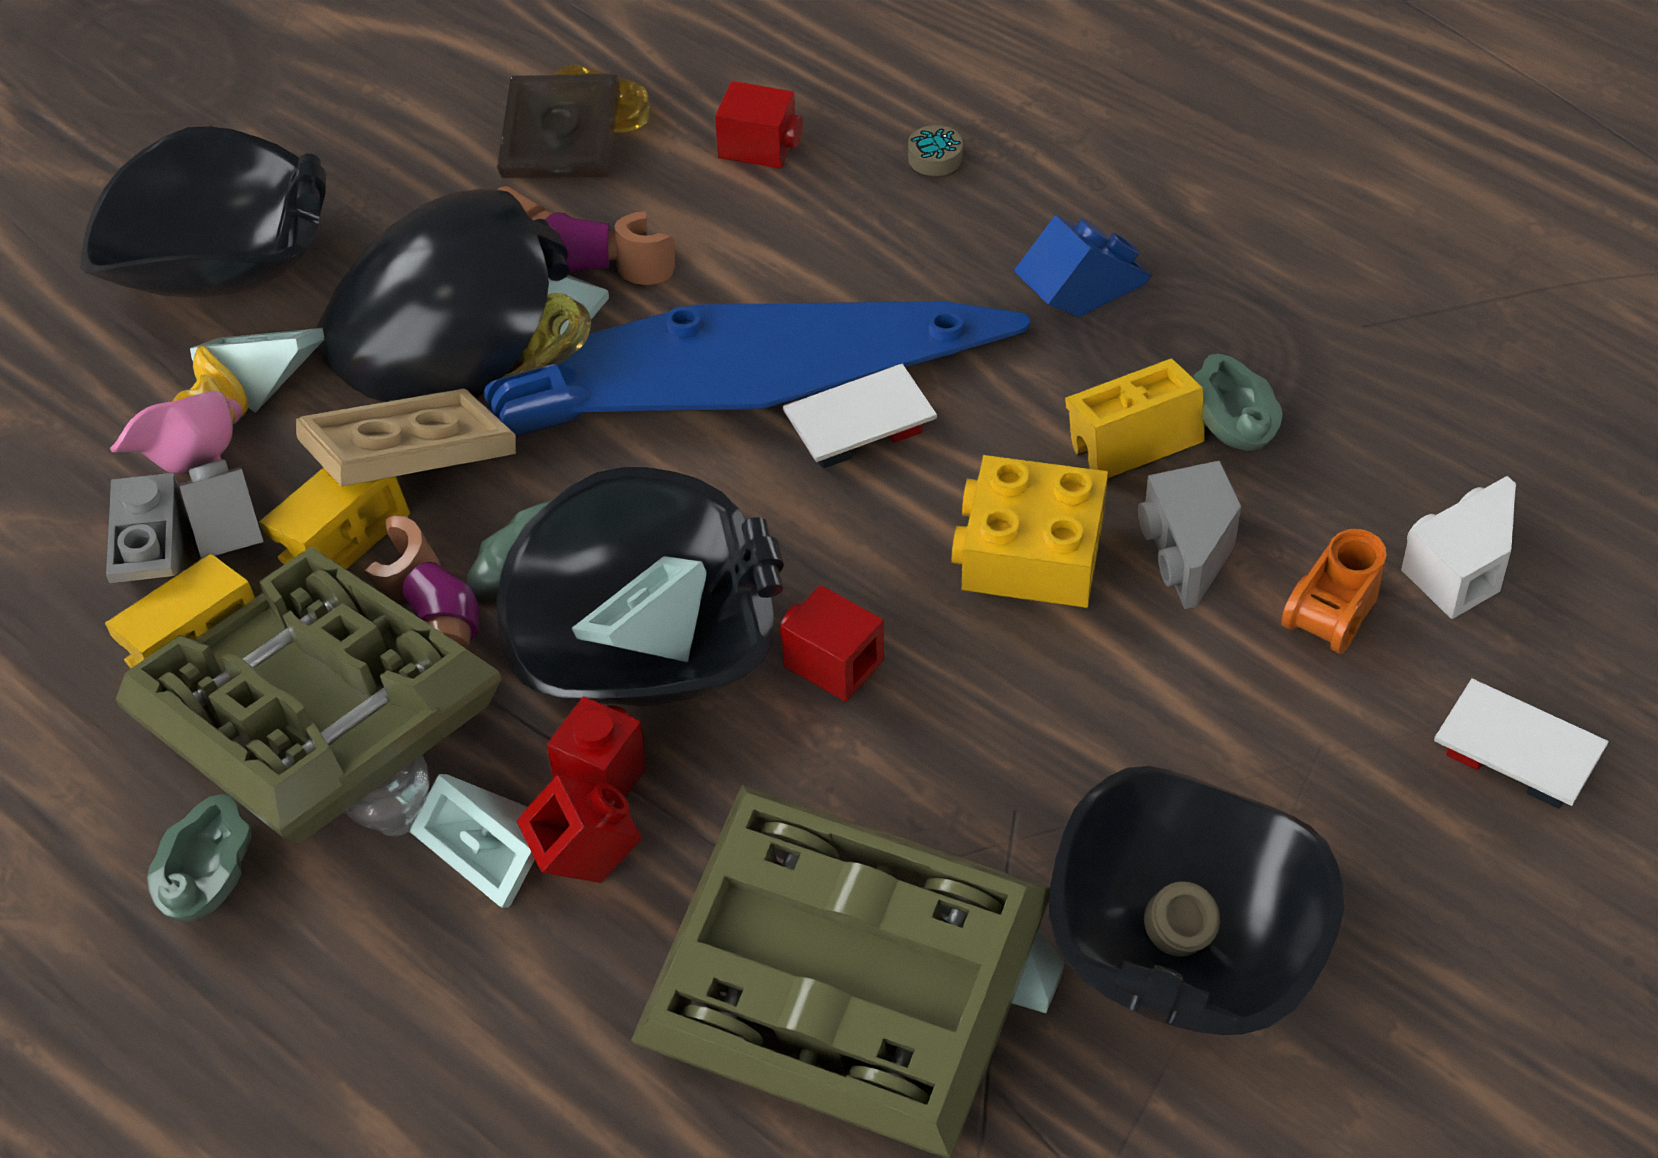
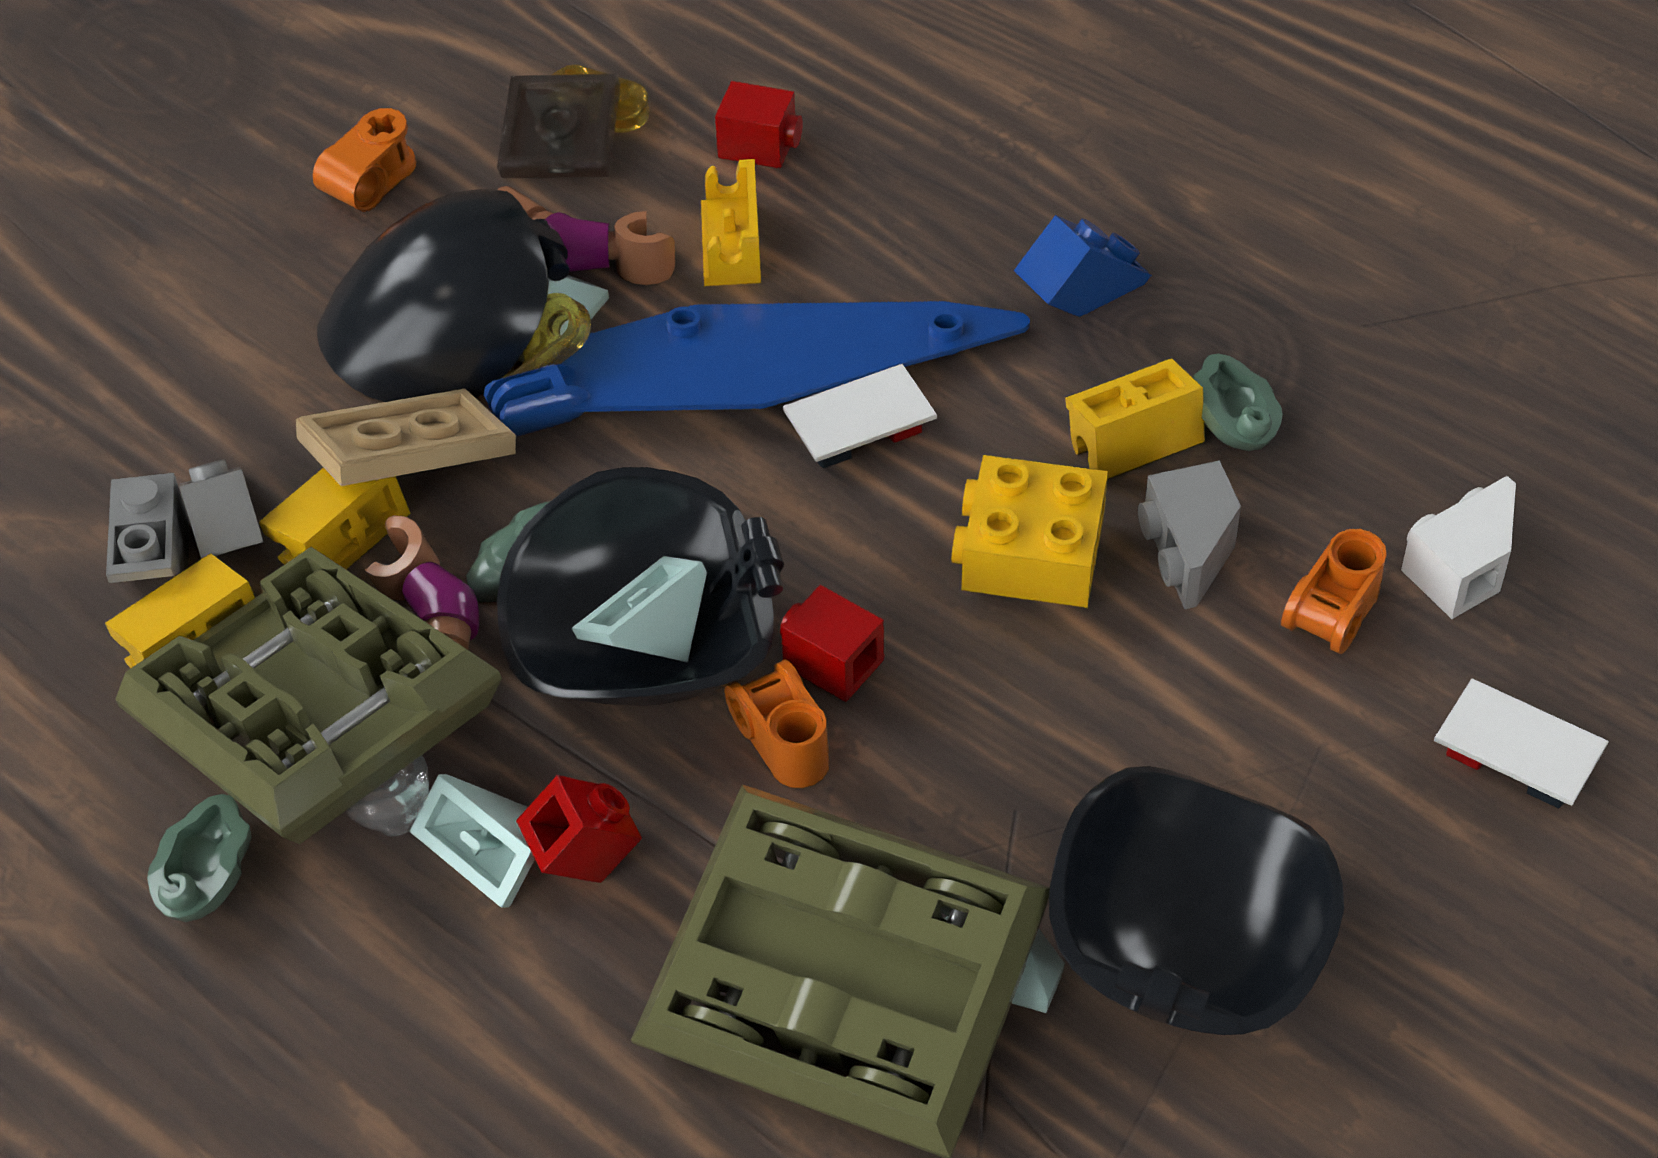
black piece [81,126,326,298] -> none
bright pink hair [110,346,249,474] -> none
light aqua slope [190,328,324,413] -> none
red brick [547,696,647,798] -> none
dark tan tile [908,125,963,177] -> none
dark tan tile [1144,882,1220,957] -> none
none -> orange piece [312,108,417,212]
none -> yellow hinge [701,159,761,286]
none -> orange piece [724,659,830,788]

